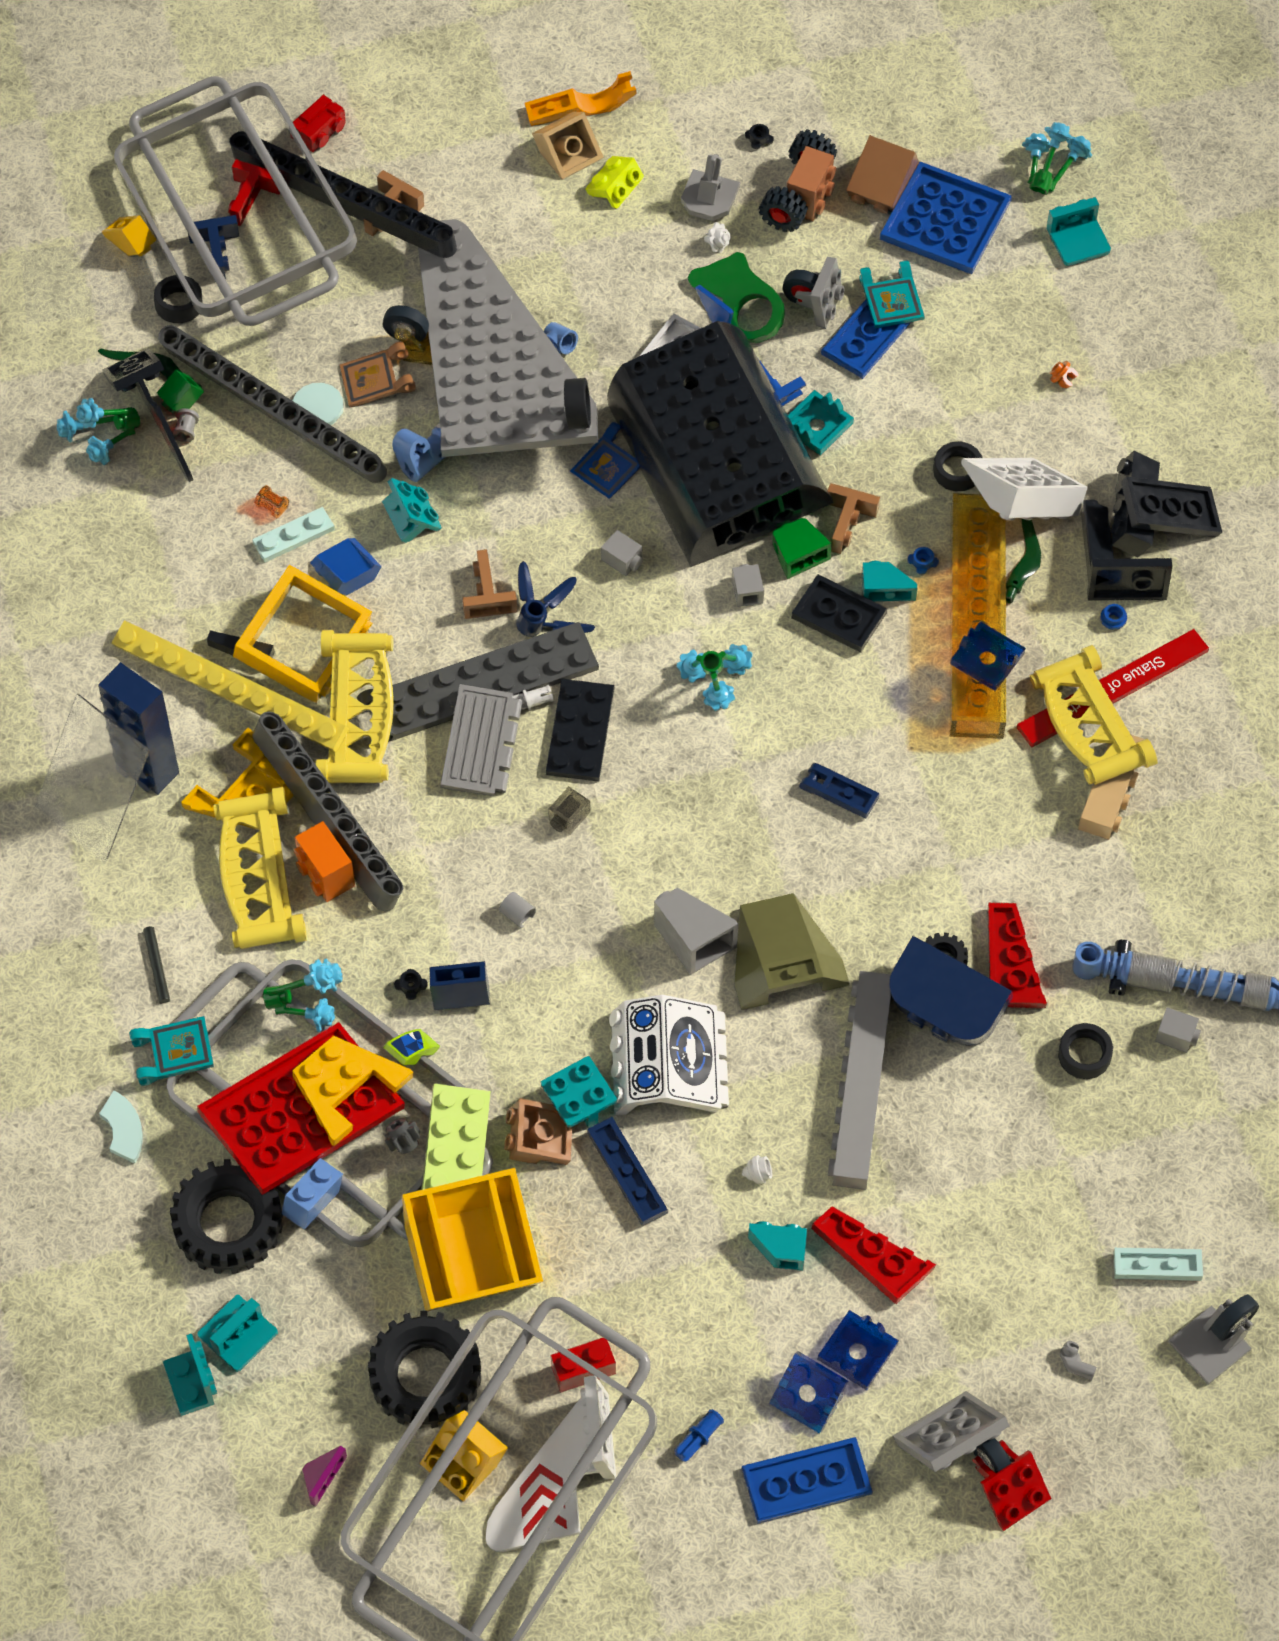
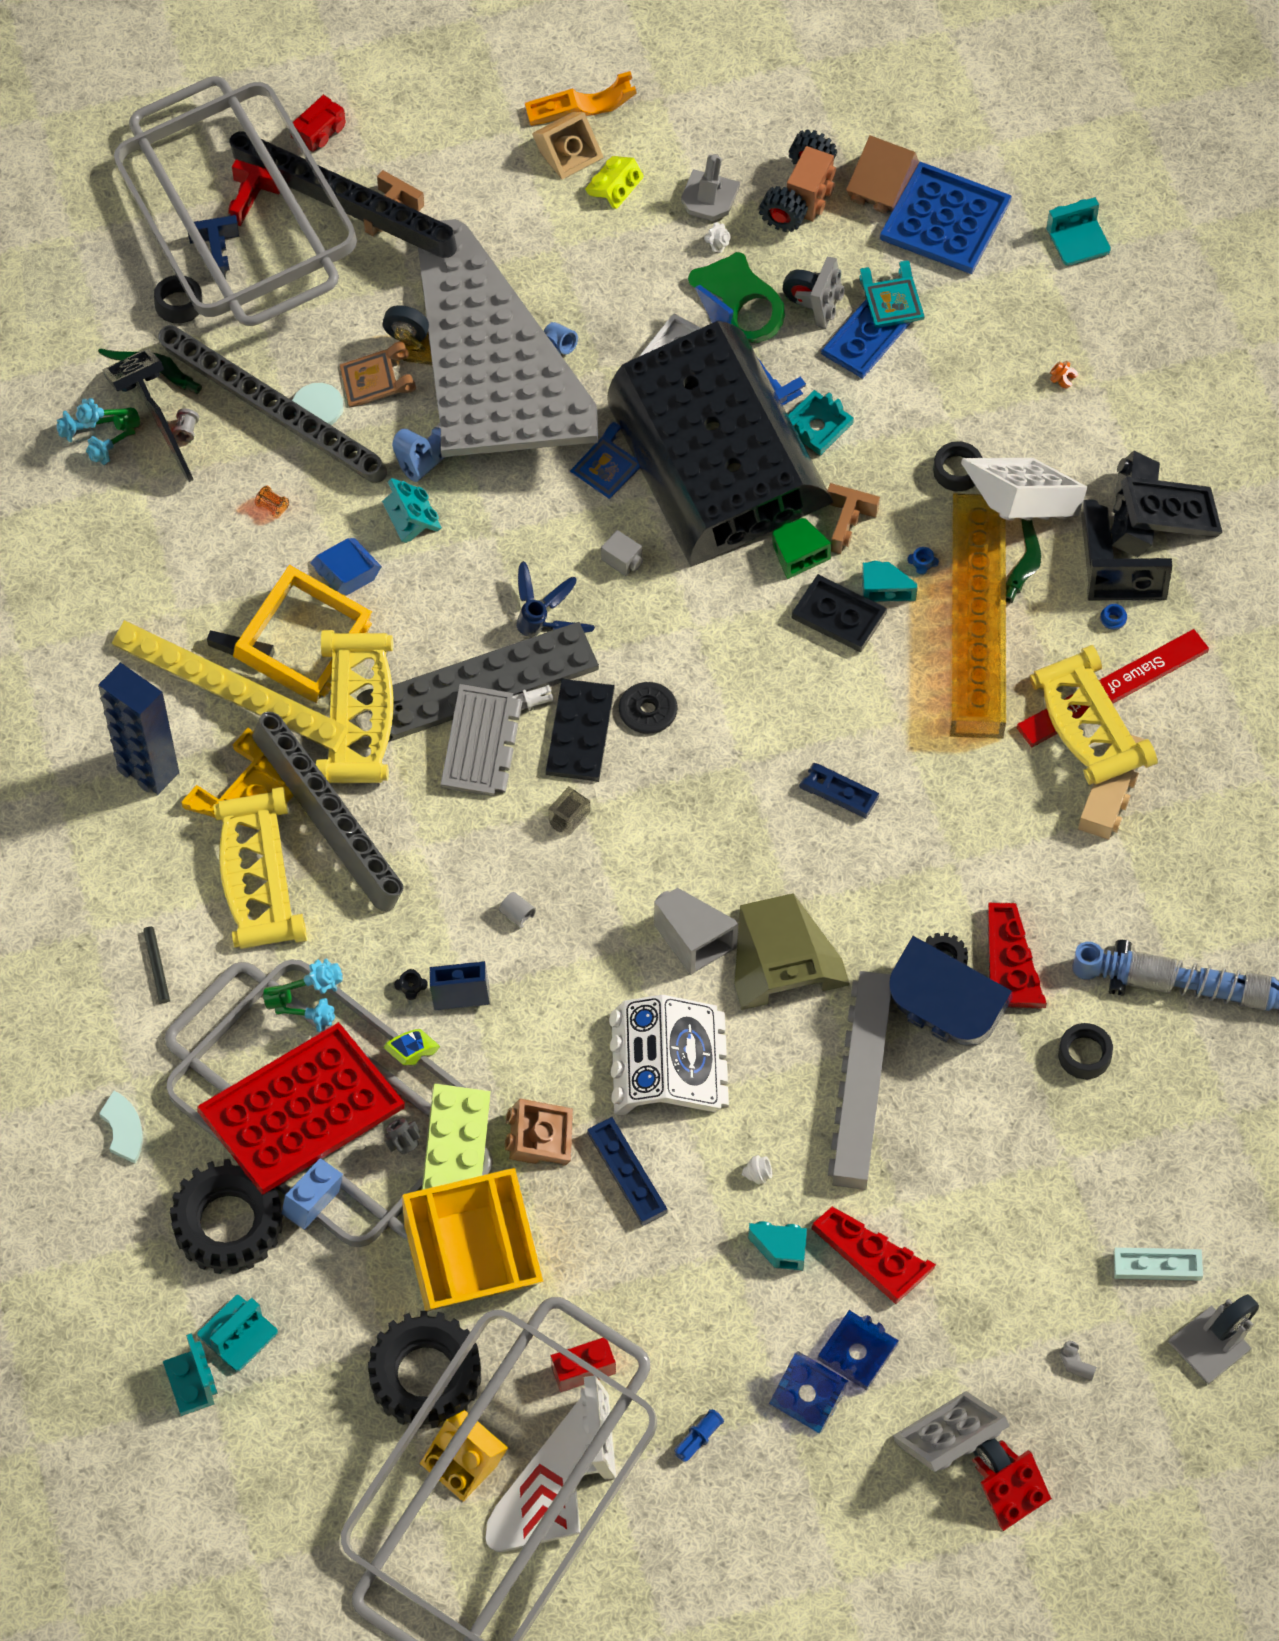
clear piece [34,694,150,865] -> none
yellow slope [102,215,157,256] -> none
teal flag [129,1016,214,1086] -> none
green brick [157,370,204,413] -> none
light aqua plate [252,507,335,563] -> none
yellow wing [293,1036,413,1146] -> none
orange brick [294,821,355,902] -> none
magenta slope [302,1446,347,1507] -> none
medium nougat bracket [463,549,517,619] -> none
teal bracket [541,1056,617,1128] -> none
black tyre [564,378,591,429] -> none
medium azure plant [676,644,753,711] -> none
light grey brick [732,564,764,607] -> none
blue tile [741,1437,873,1524] -> none
black plate [745,124,774,149] -> none
clear blue piece [950,621,1026,691] -> none
medium azure plant [1022,122,1092,195] -> none
light grey brick [1155,1007,1201,1053] -> none
none -> black wheel [619,682,678,734]

